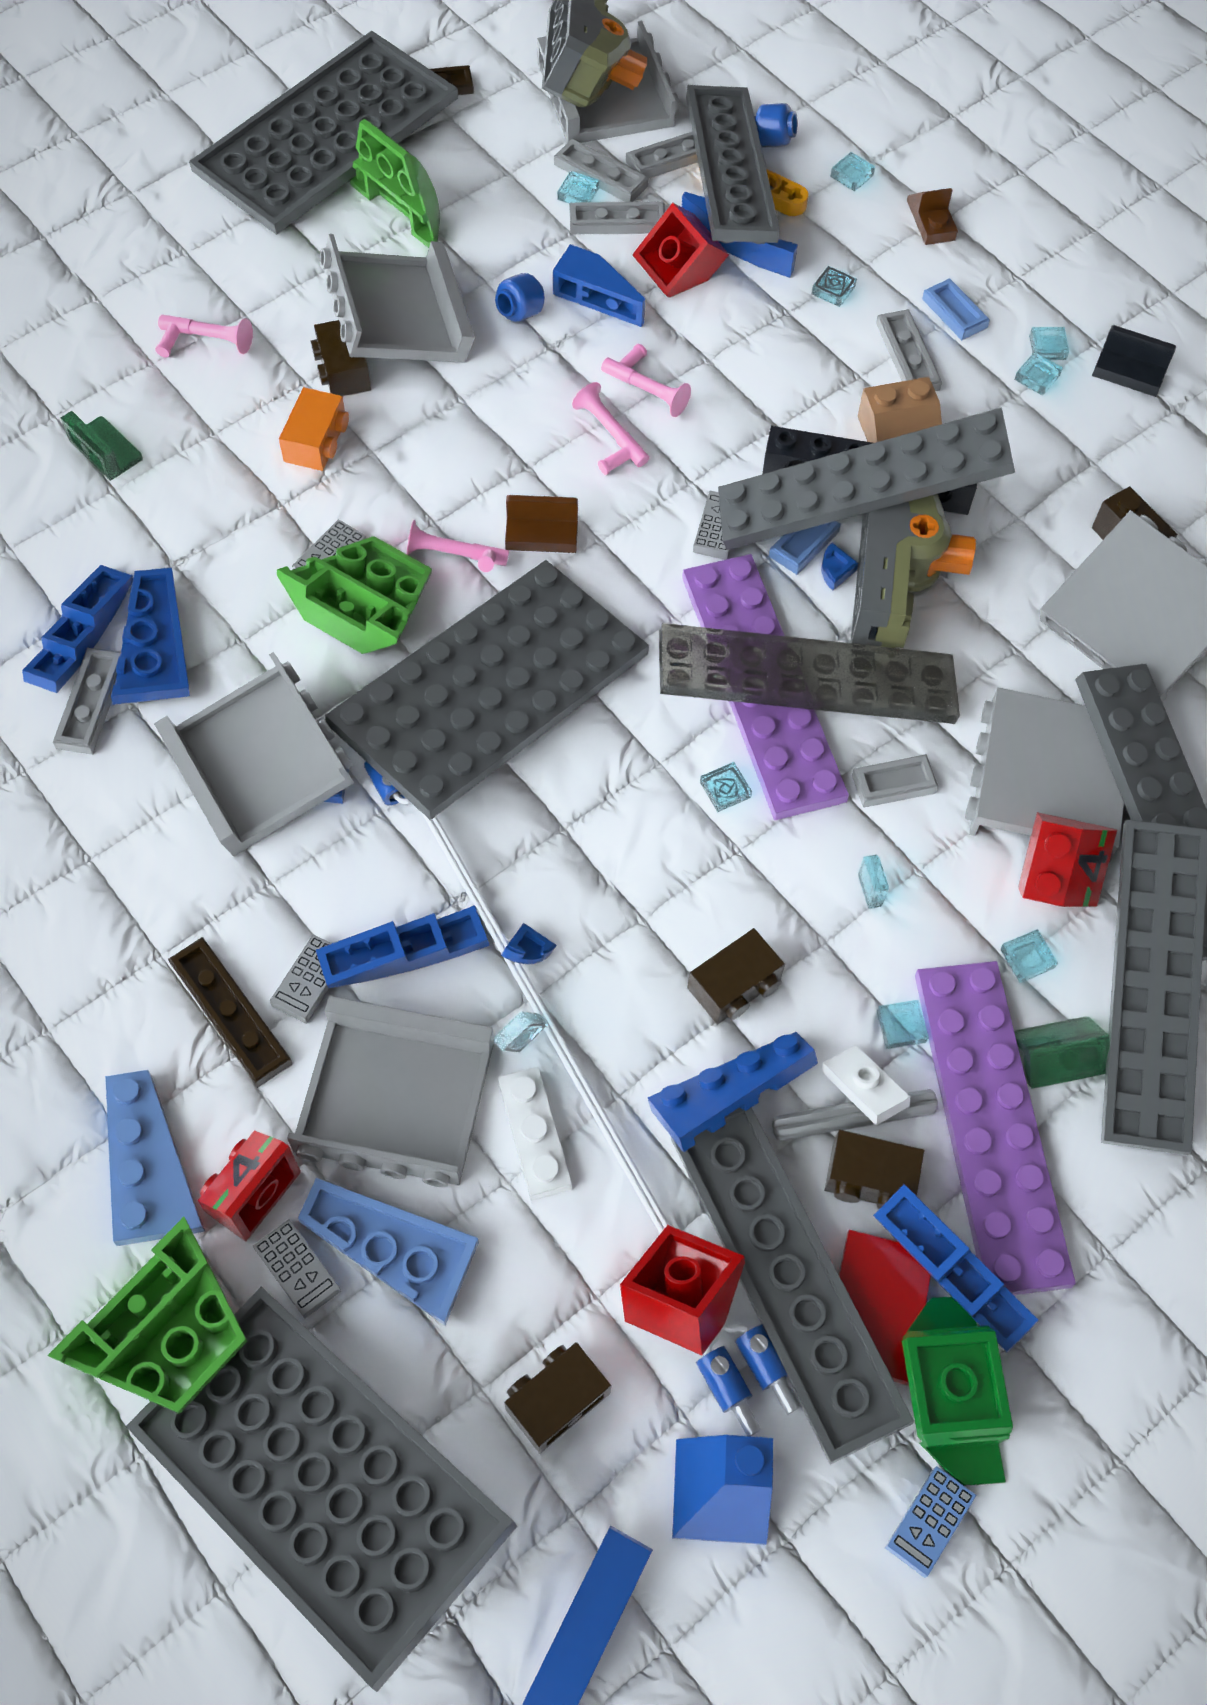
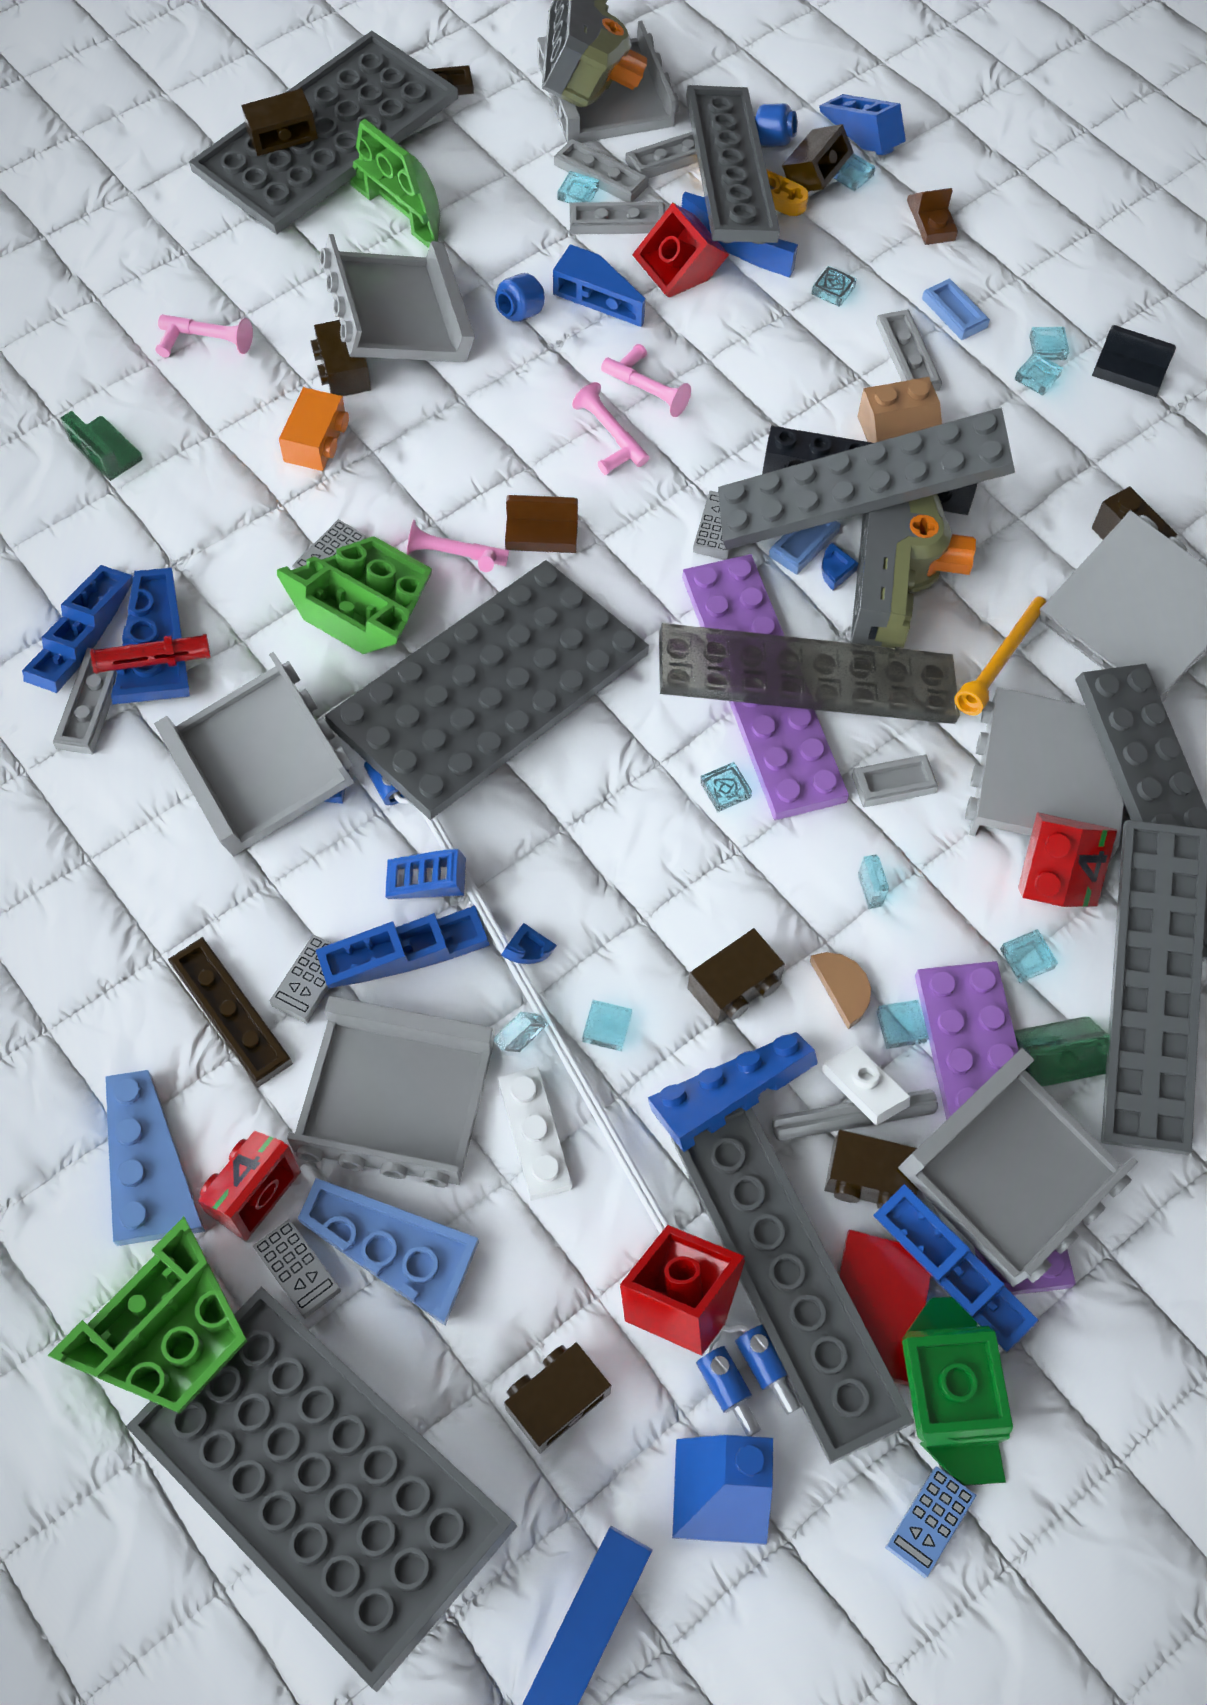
none -> red pin [90,634,211,674]
none -> dark brown brick [241,88,318,156]
none -> blue slope [385,849,466,899]
none -> clear light blue tile [582,1000,632,1052]
none -> dark brown brick [782,124,854,192]
none -> medium nougat tile [810,952,871,1029]
none -> blue slope [819,94,906,155]
none -> light grey panel [898,1048,1138,1287]
none -> light orange piece [954,596,1047,716]

